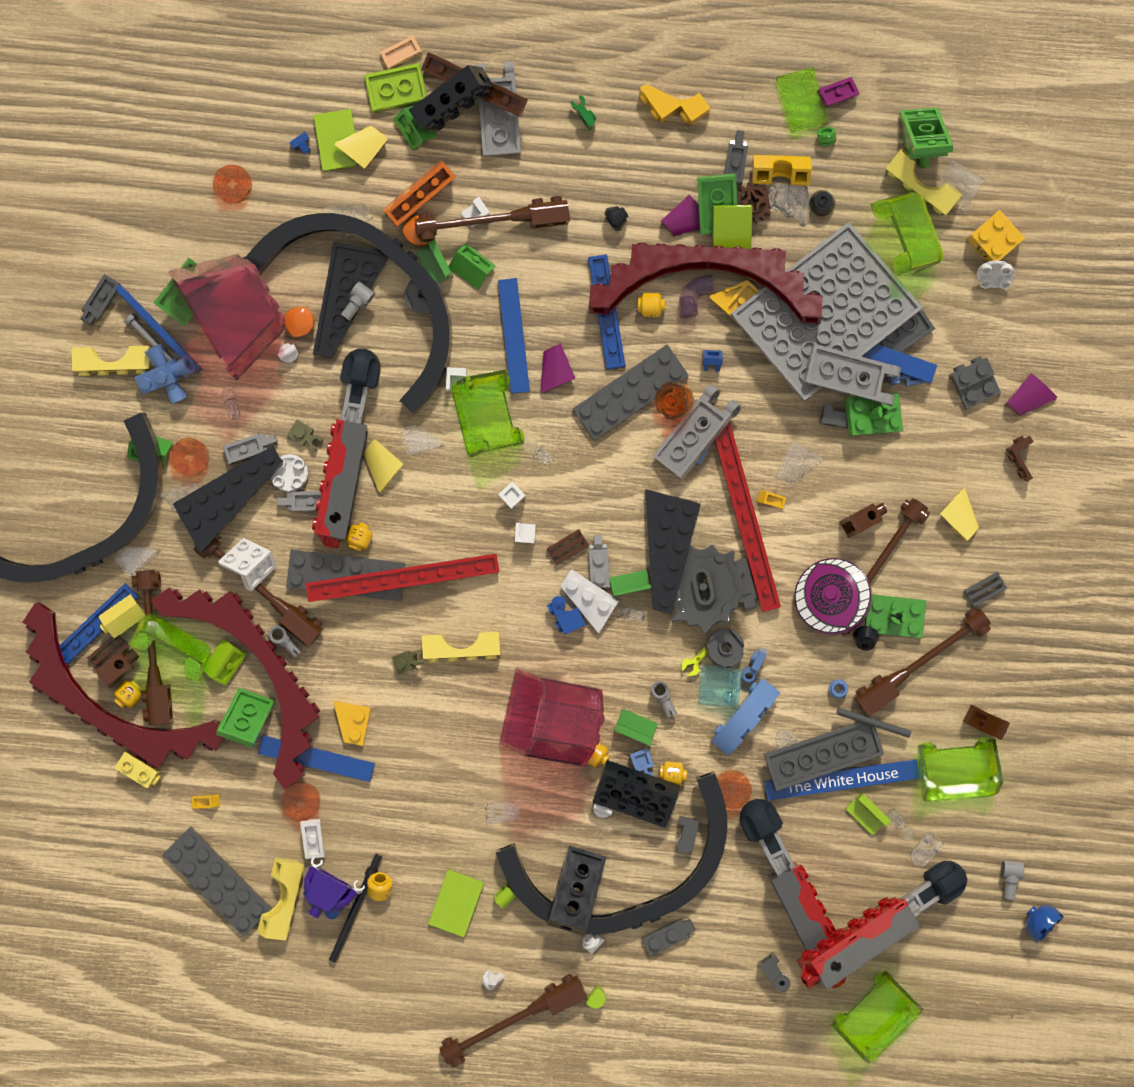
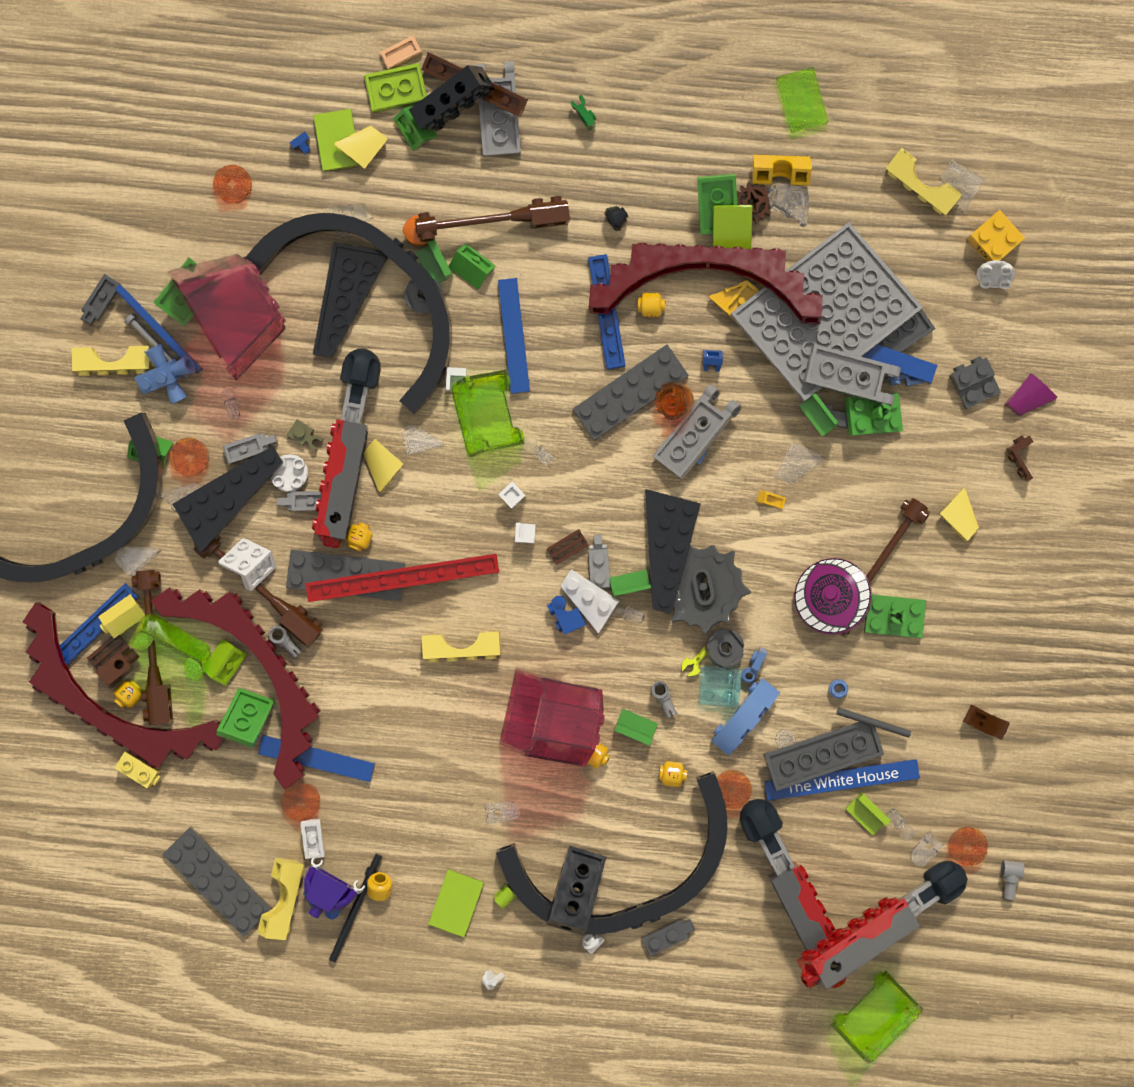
yellow piece [191,794,220,809] -> none
white plate [277,343,298,363] -> none
orange hair [283,307,315,337] -> none
yellow wing [334,701,371,746] -> none
light grey pin [341,282,375,321] -> none
orange brick [382,160,455,227] -> none
olive plate [392,650,425,675] -> none
reddish brown bar [439,974,588,1068] -> none
white panel [462,197,490,229] -> none
magenta slope [540,343,575,394] -> none
lime brick [586,985,606,1009] -> none
black brick [592,760,680,828] -> none
white plate [593,803,613,818] -> none
medium blue plate [629,748,654,776] -> none
yellow arch [639,84,710,126] -> none
magenta slope [661,194,700,237] -> none
dark grey leg [676,815,699,854] -> none
cylinder [678,275,715,318] -> none
red plate [715,423,781,612] -> none
dark grey hinge [724,130,748,185] -> none
dark grey hinge [734,558,758,611] -> none
dark grey leg [758,952,790,992] -> none
black cone [809,190,835,216] -> none
magenta plate [817,77,860,108] -> none
bright green tile [817,127,837,147] -> none
reddish brown torso [839,503,887,538] -> none
black cone [853,626,879,651] -> none
reddish brown bar [854,608,991,717] -> none
clear neon green windscreen [870,192,944,276] -> none
bright green brick [900,107,953,168] -> none
clear neon green windscreen [917,737,1004,802] -> none
dark grey tile [964,572,1008,607] -> none
blue cylinder [1025,905,1064,943] -> none
none -> bright green panel [799,393,839,437]
none -> clear orange plate [948,826,988,866]

